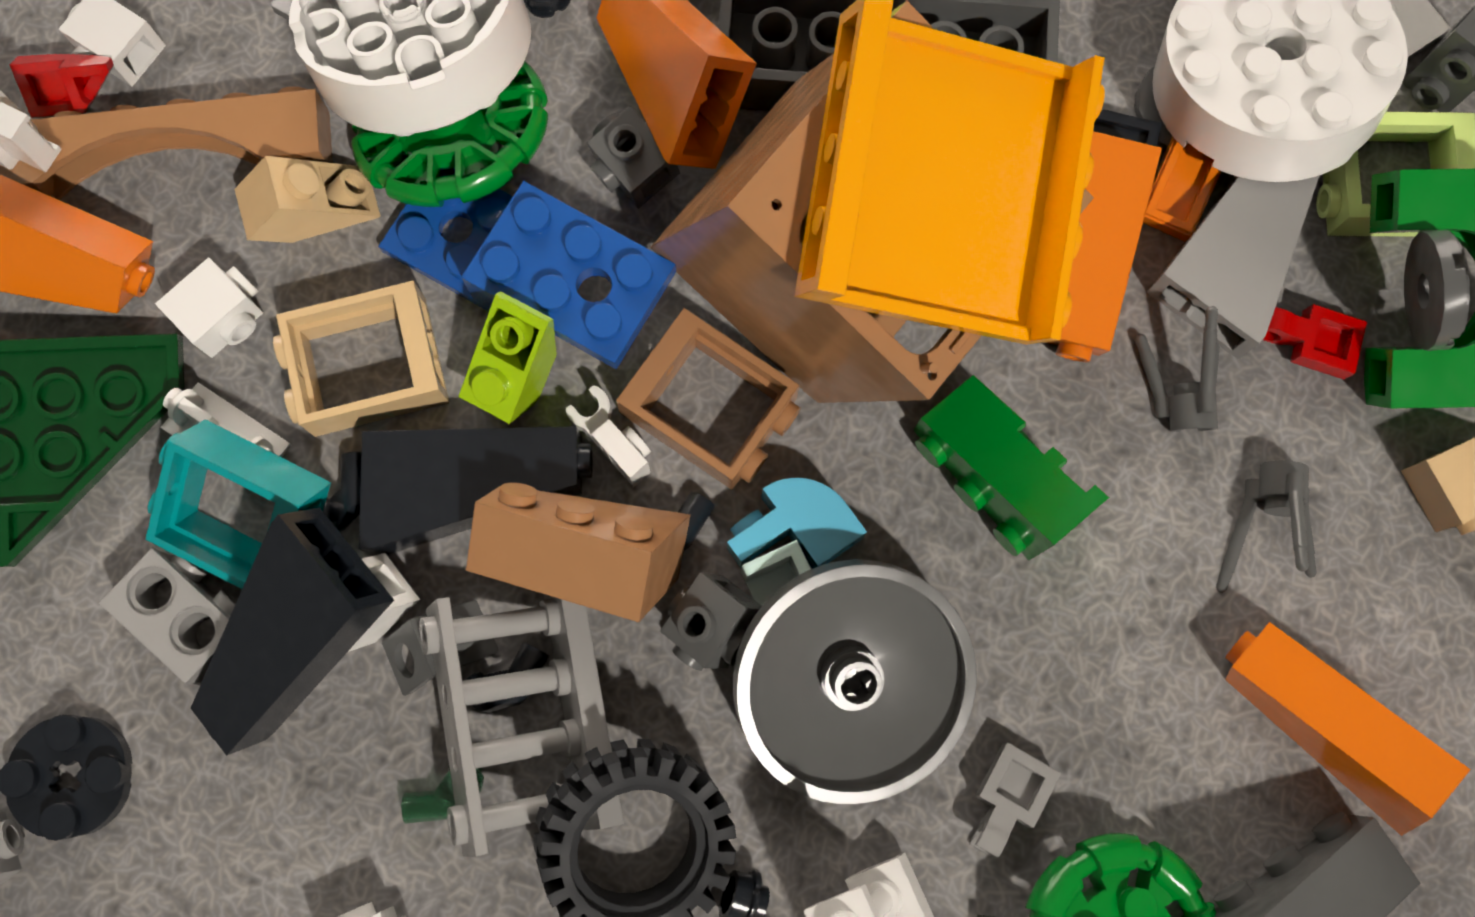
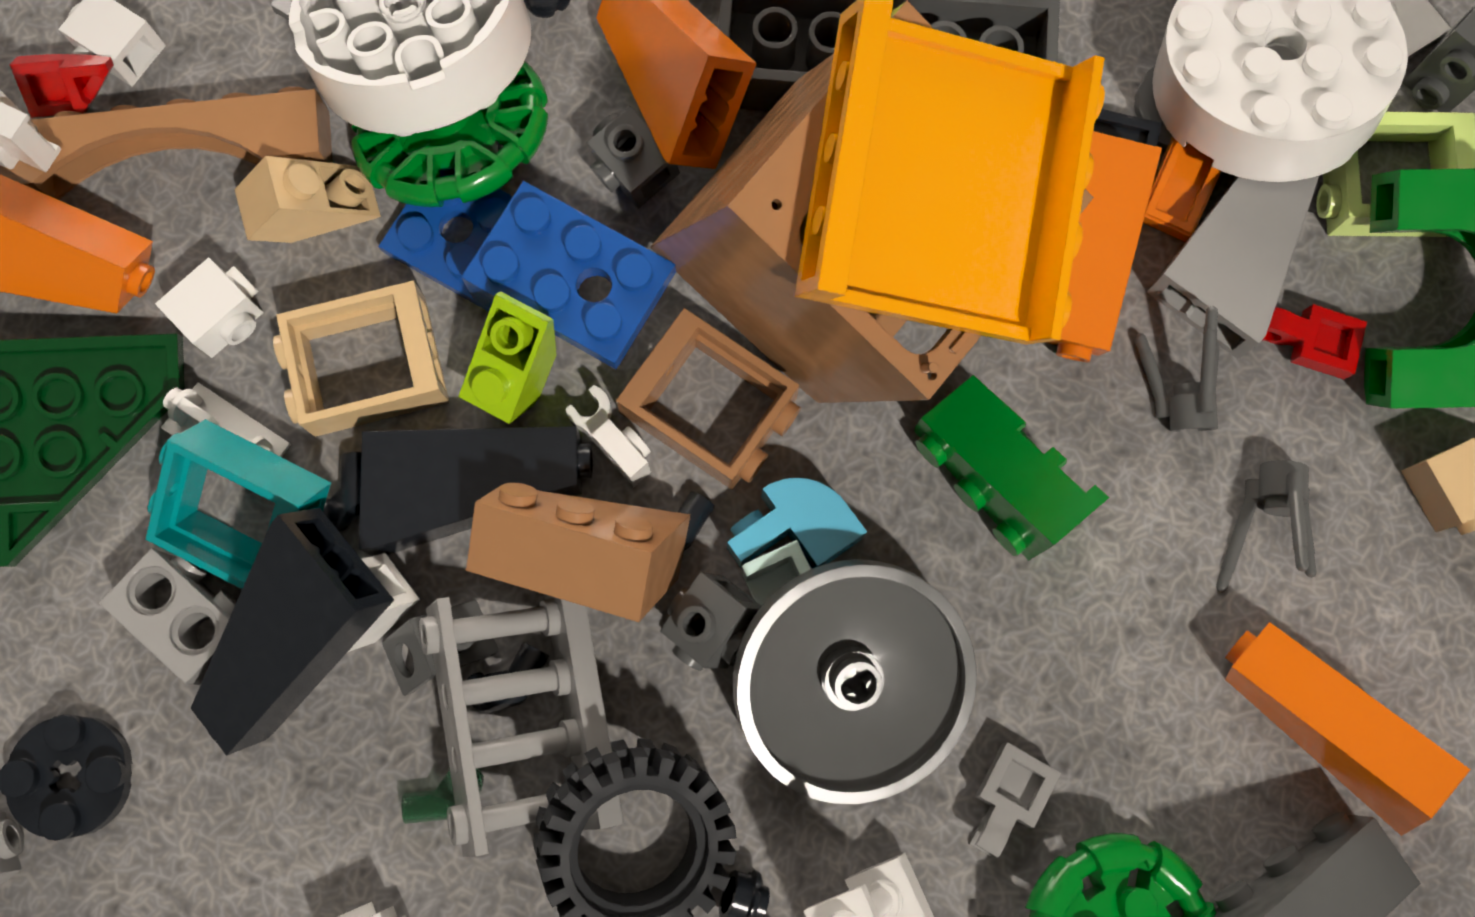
dark grey tile [1404,230,1470,351] -> none

